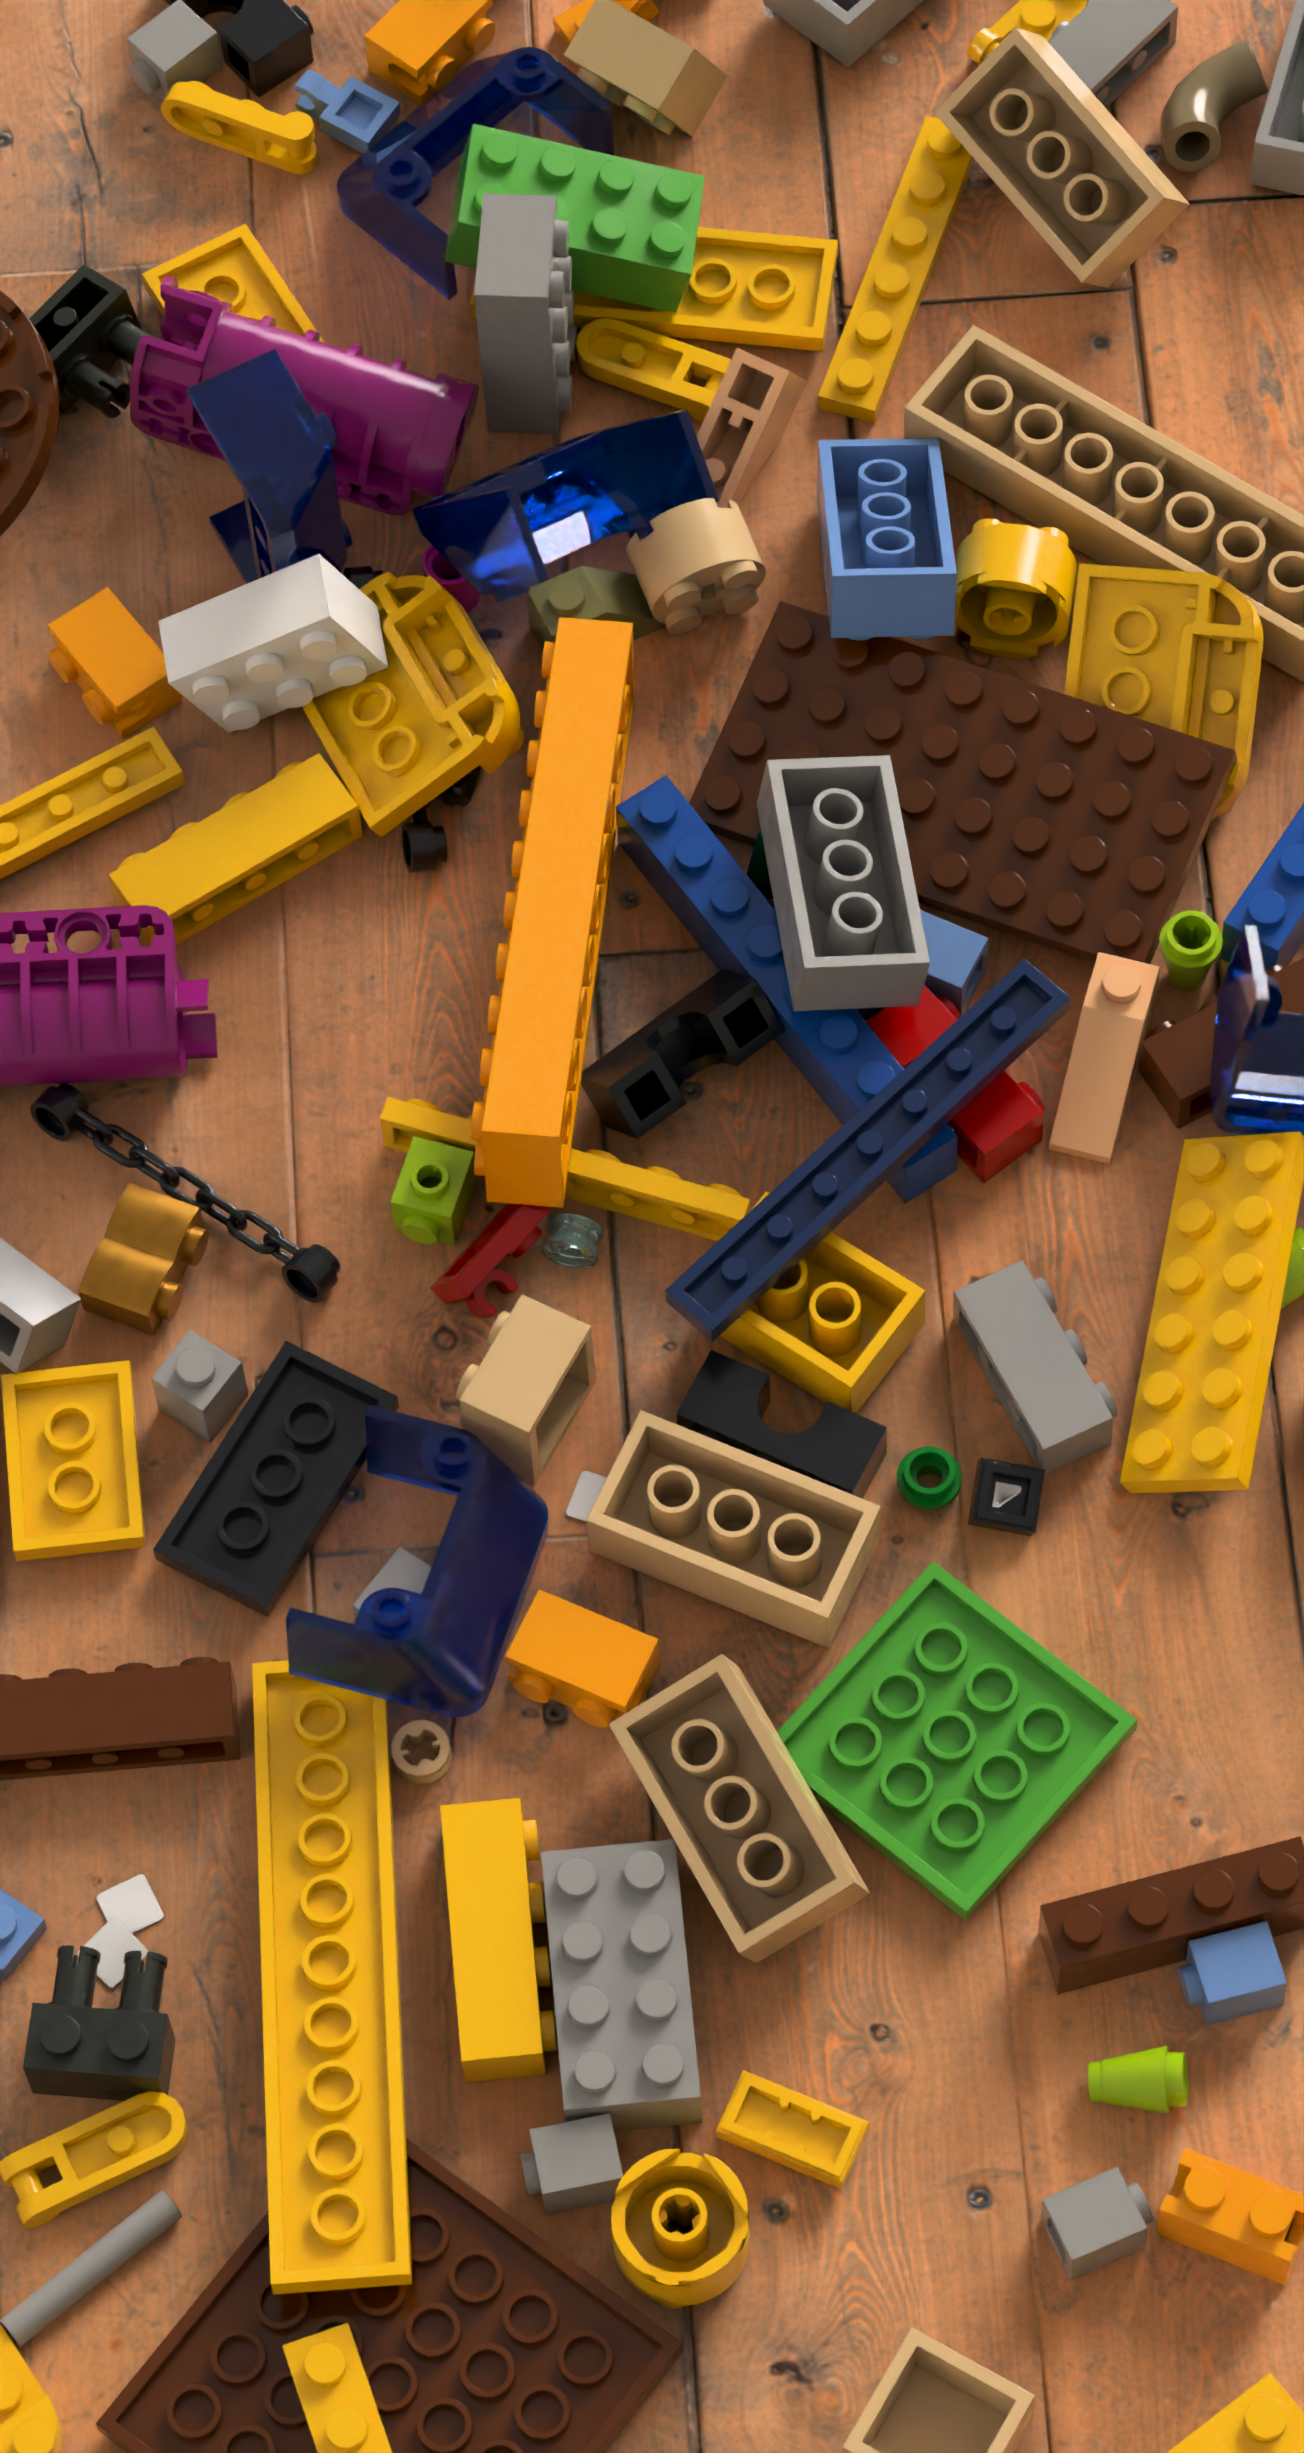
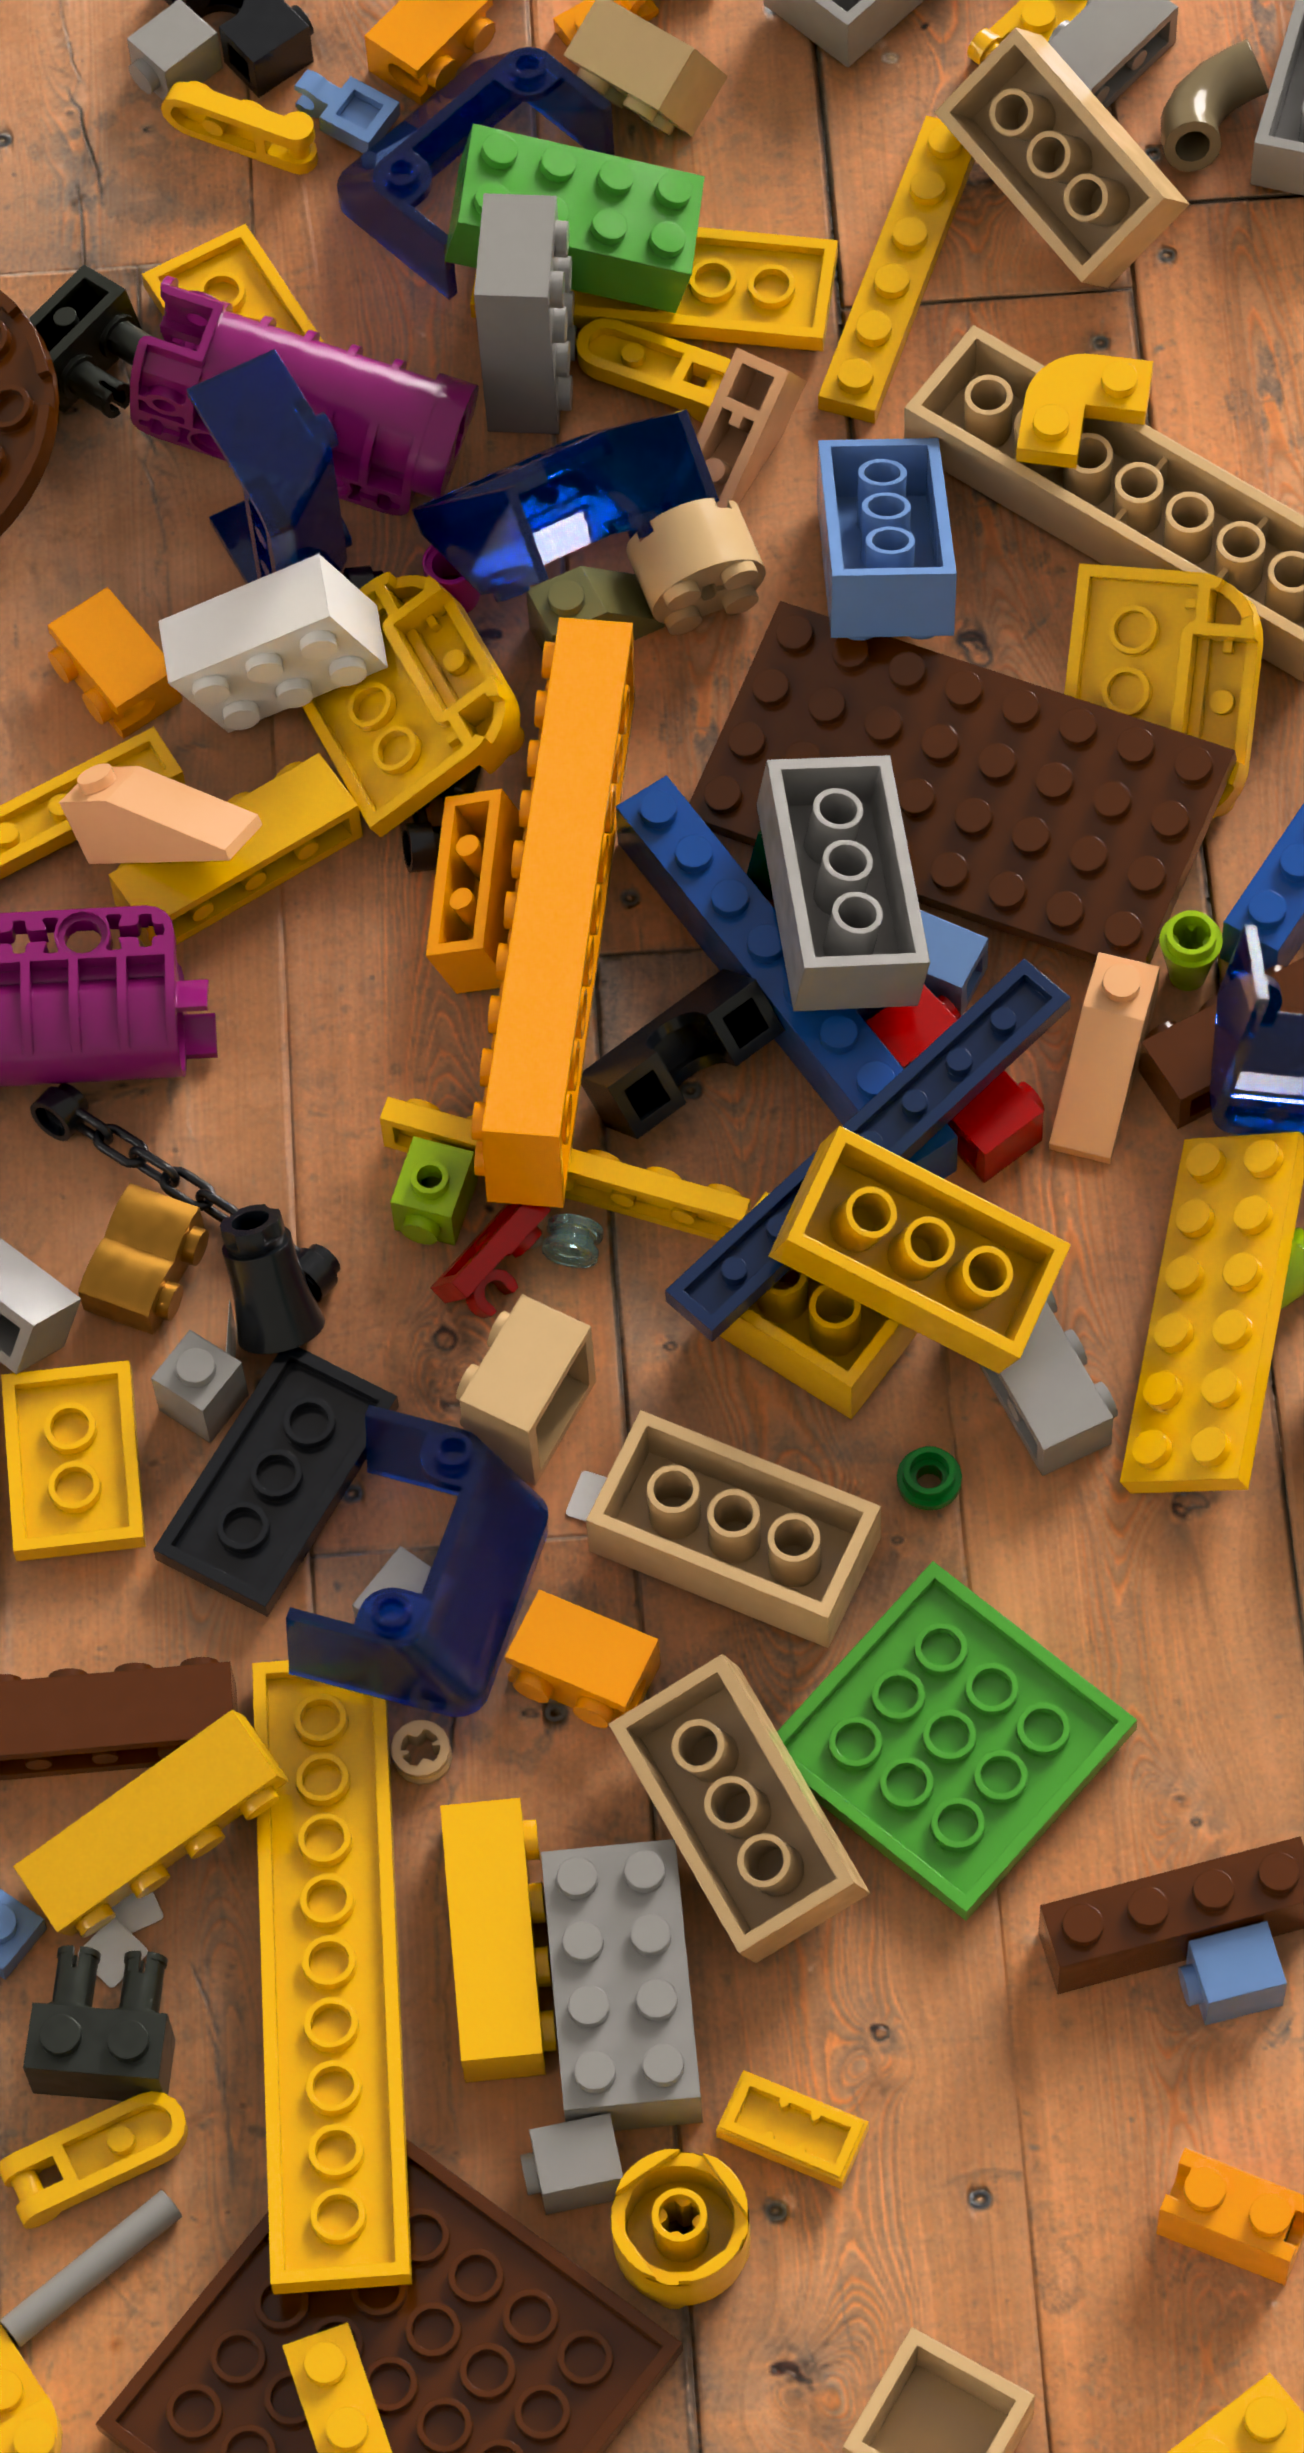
black arch [676,1350,887,1499] -> none
yellow brick [955,519,1077,659] -> none
black tile [968,1457,1045,1536] -> none
light grey brick [1041,2167,1153,2280] -> none
lime cone [1088,2045,1189,2114] -> none
none -> yellow brick [13,1710,289,1938]
none -> light nougat slope [59,763,262,864]
none -> black plant [220,1204,325,1354]
none -> white sticker [226,1300,237,1358]
none -> light orange brick [426,788,524,994]
none -> yellow brick [768,1125,1071,1374]
none -> yellow plate [1016,354,1153,469]

